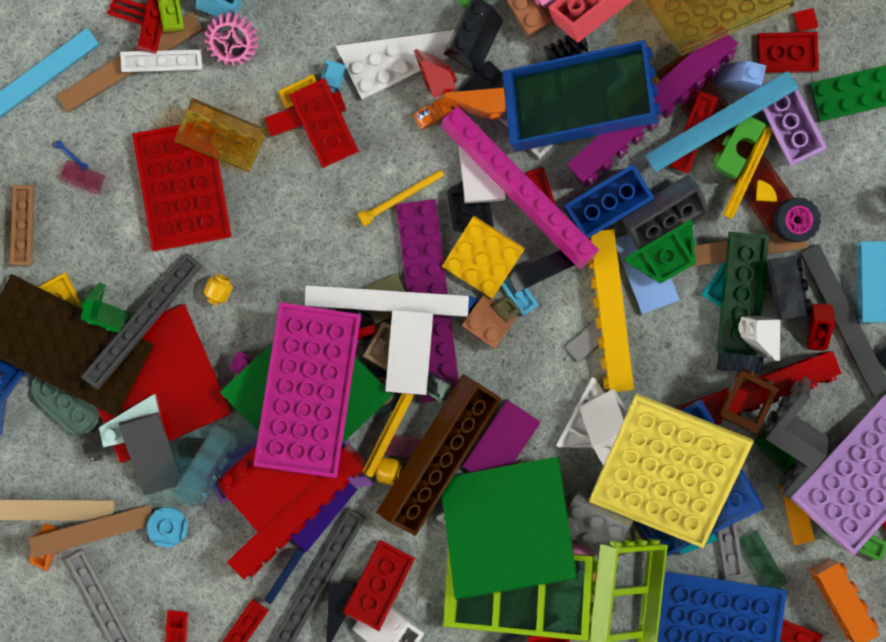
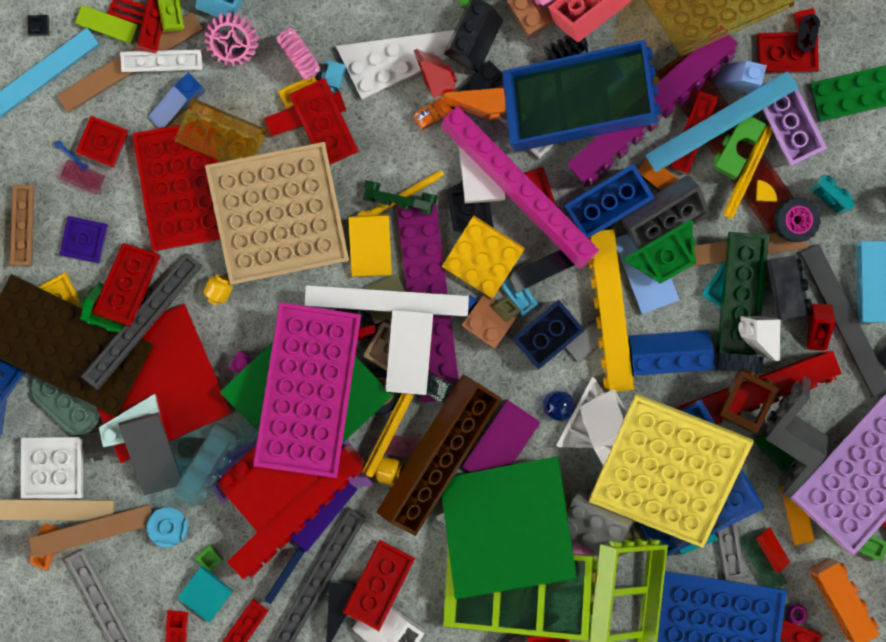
none -> white plate [21,437,83,499]
none -> black tile [27,15,50,37]
none -> dark purple tile [59,216,108,264]
none -> lime tile [75,5,139,45]
none -> red plate [76,116,129,168]
none -> red tile [92,243,161,327]
none -> slope [148,72,206,128]
none -> teal tile [178,566,234,622]
none -> bright green tile [195,544,224,571]
none -> tan plate [205,142,349,285]
none -> bright pink gear [276,28,320,80]
none -> yellow tile [348,215,392,277]
none -> dark green plate [363,180,438,215]
none -> dark blue brick [511,299,585,370]
none -> clear blue hair [543,390,575,421]
none -> blue slope [628,330,715,376]
none -> orange tile [638,159,679,191]
none -> red tile [756,527,790,573]
none -> magenta plate [786,603,807,624]
none -> black beam [795,14,820,53]
none -> teal plate [809,175,855,215]

